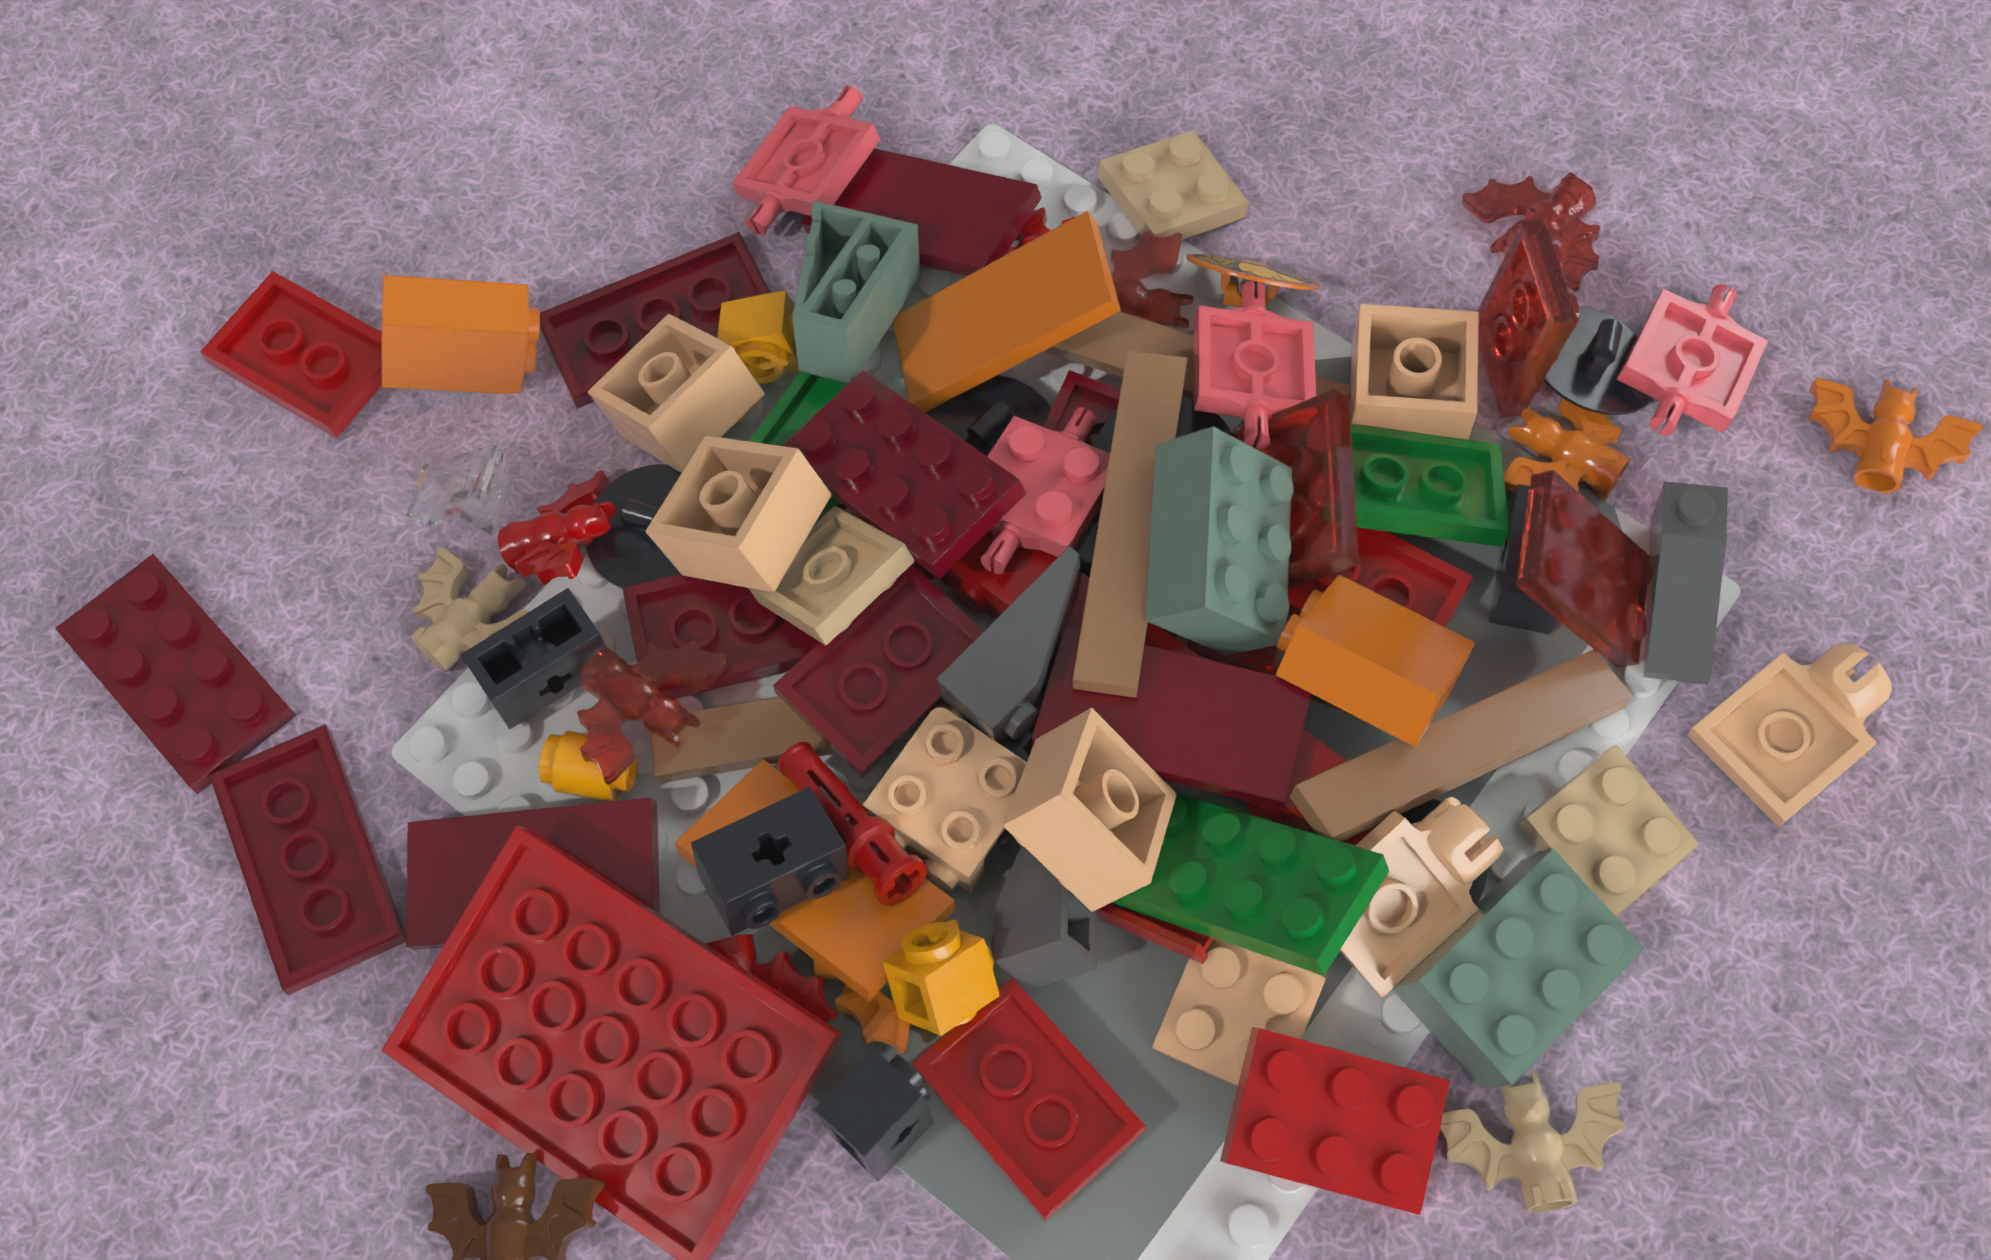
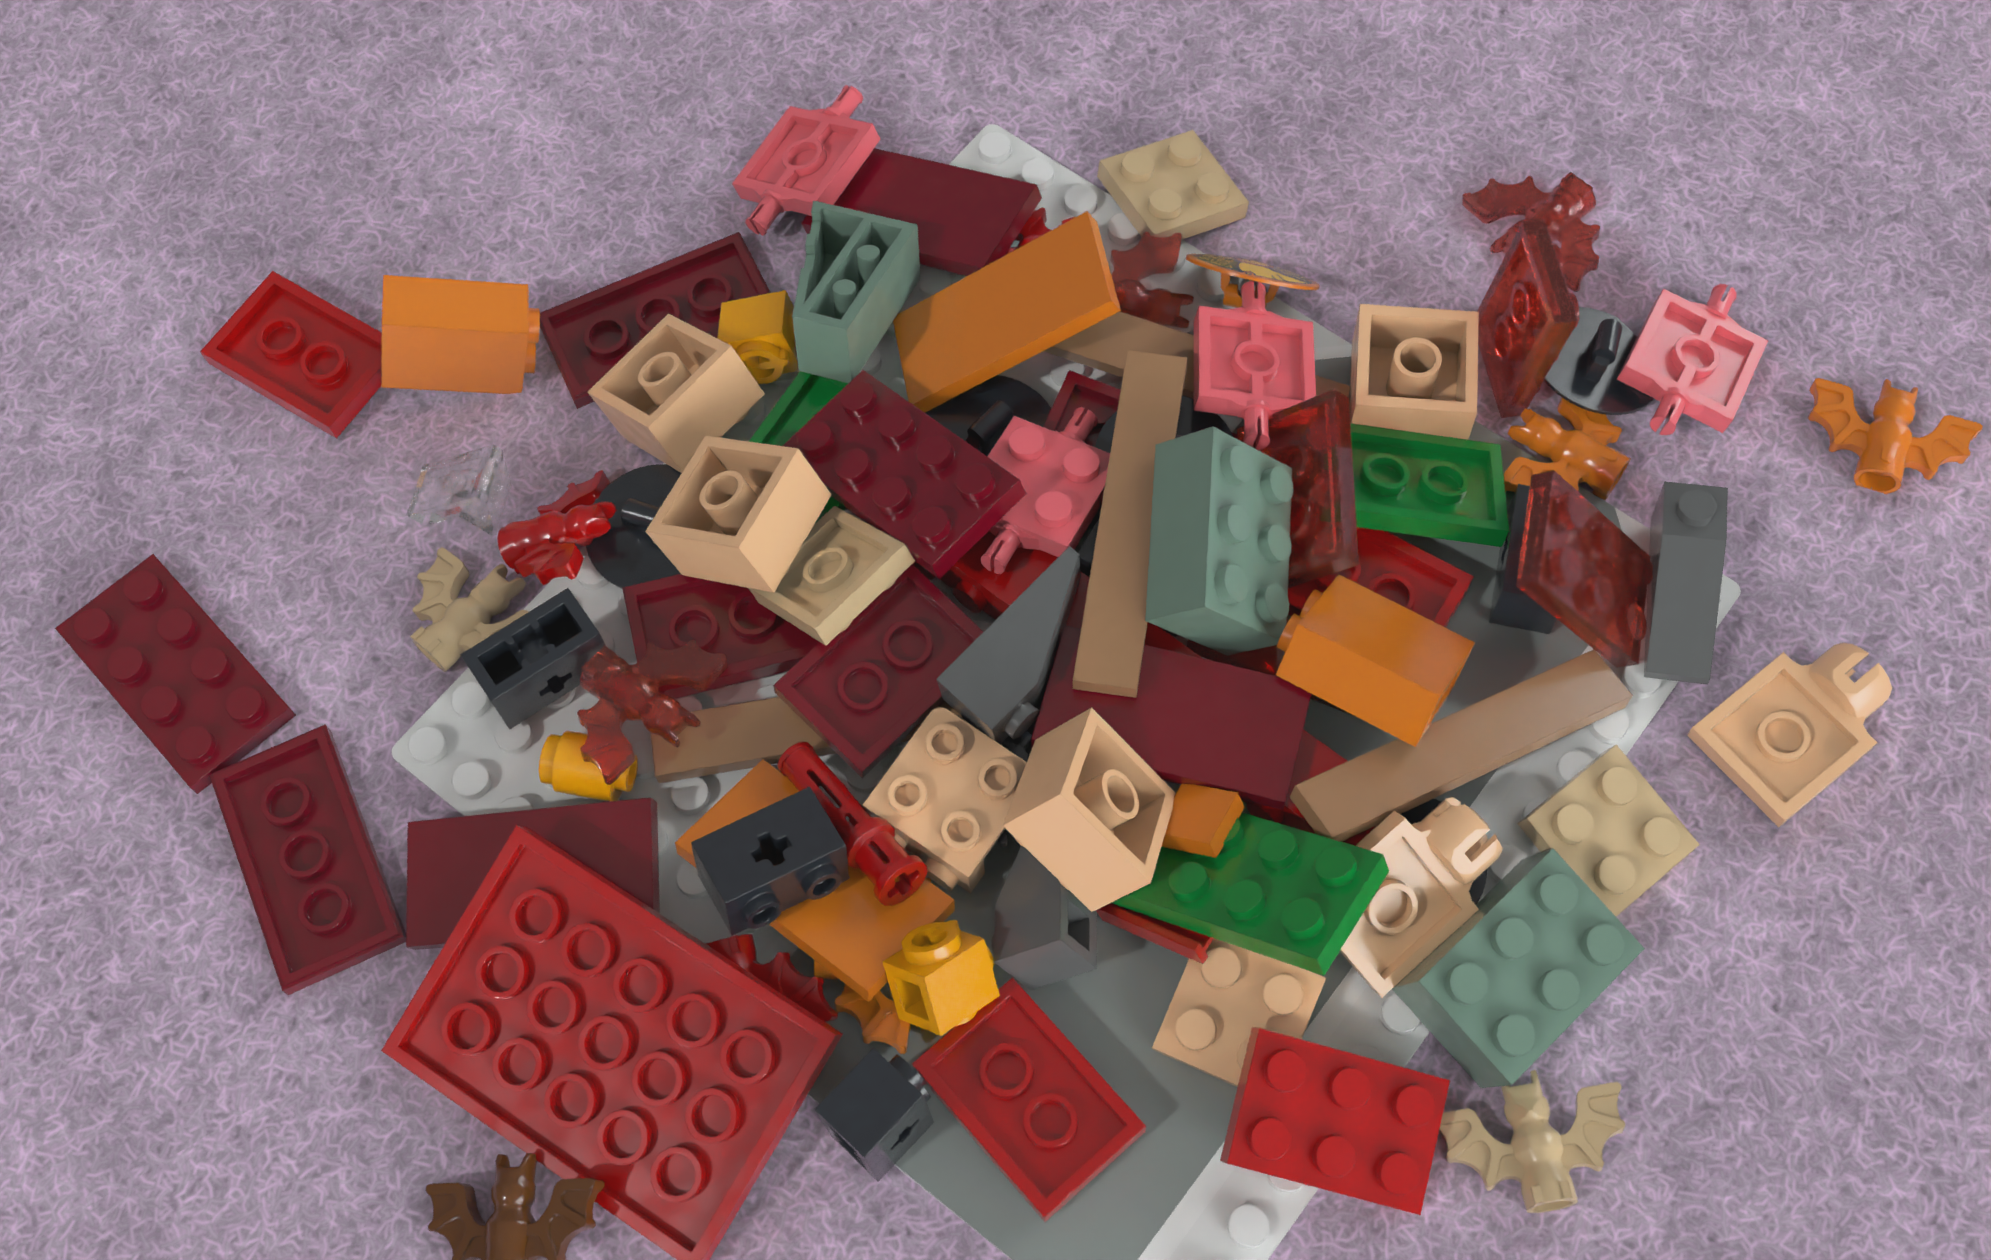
none -> orange tile [1161,784,1245,858]

